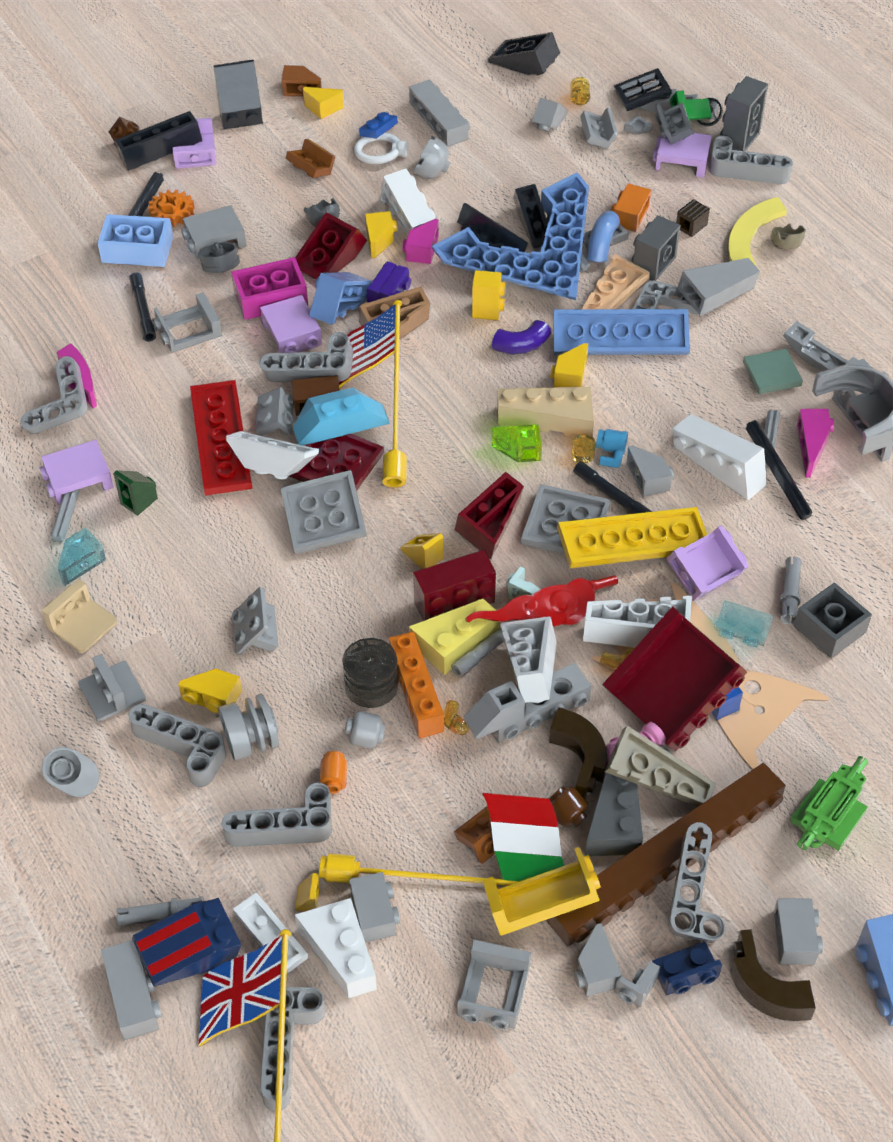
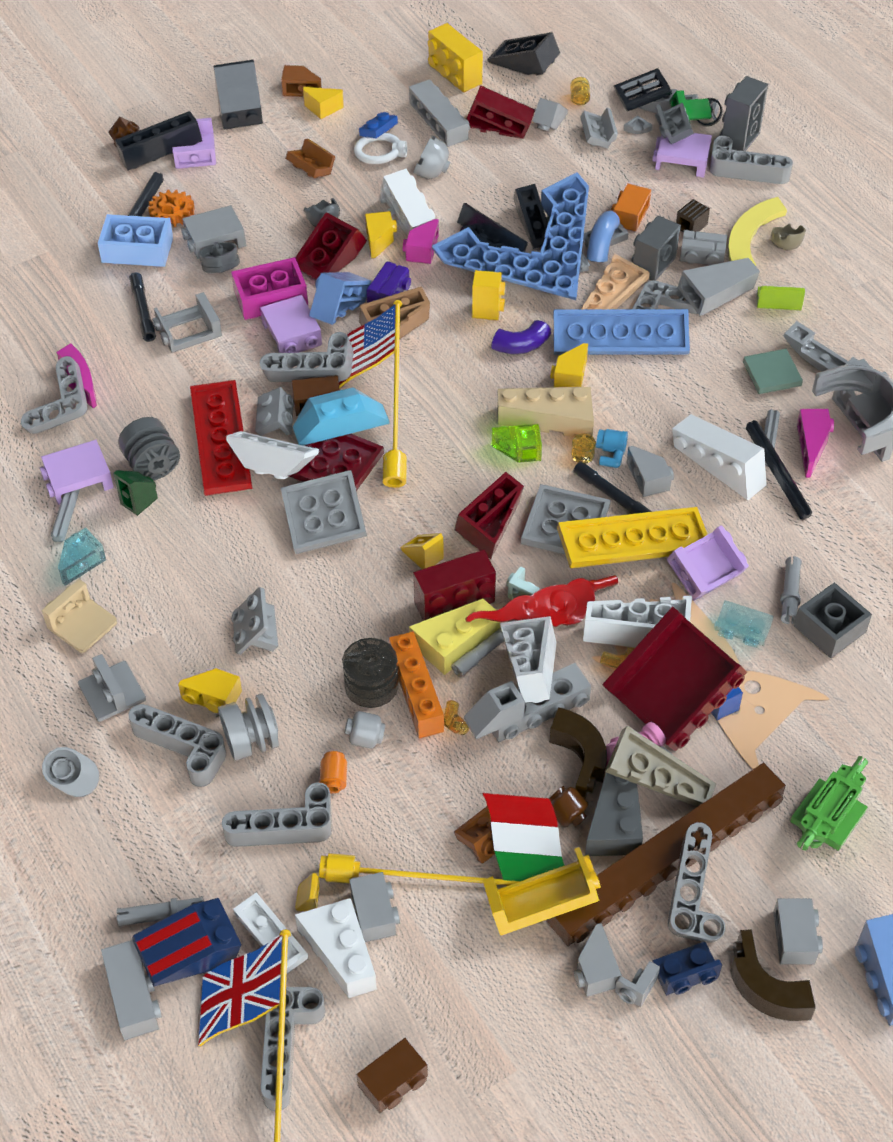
light grey panel [457,939,531,1029] -> none
none -> dark grey wheel [118,417,180,480]
none -> reddish brown brick [356,1038,428,1113]
none -> yellow brick [428,23,483,93]
none -> dark red wedge [466,85,535,139]
none -> light grey brick [680,230,727,265]
none -> lime panel [757,286,805,310]

